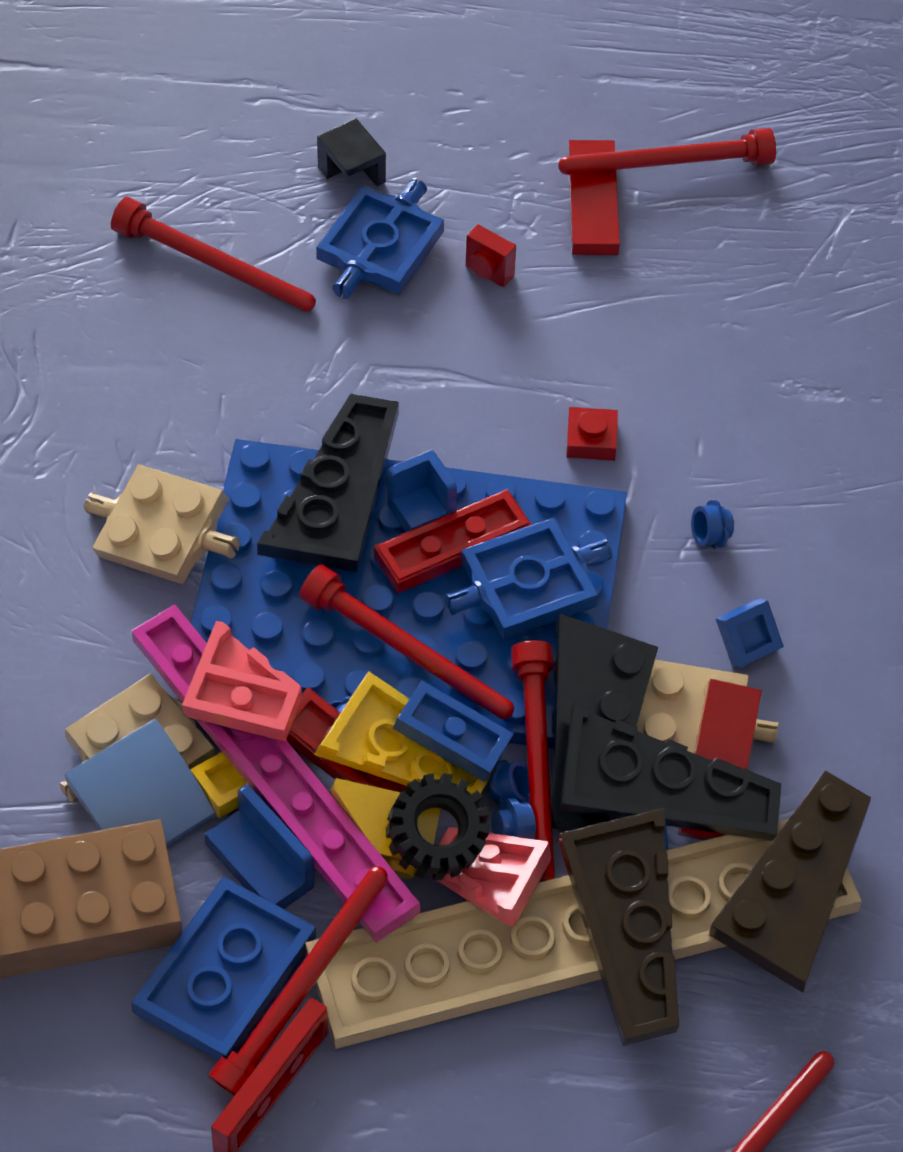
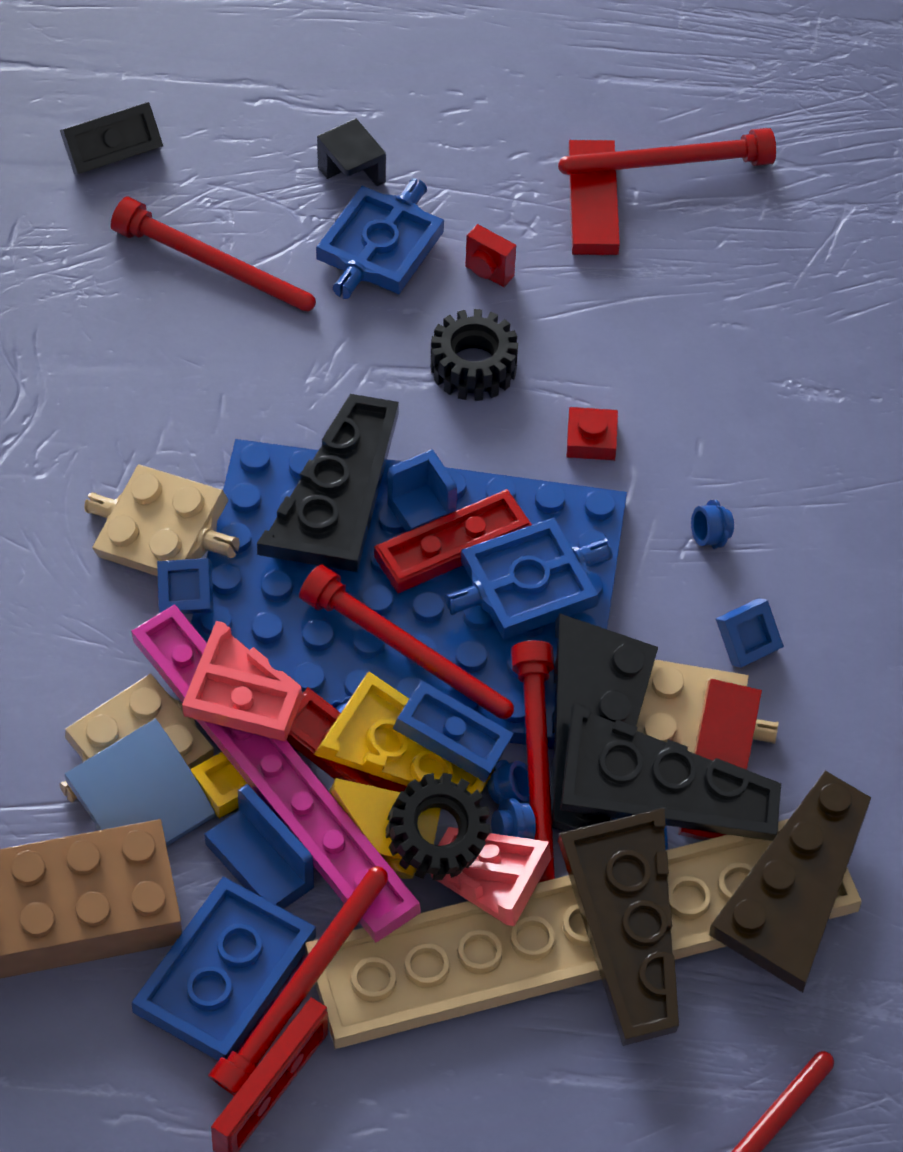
none -> black plate [60,102,163,174]
none -> blue plate [157,558,214,614]
none -> black tyre [430,309,518,401]

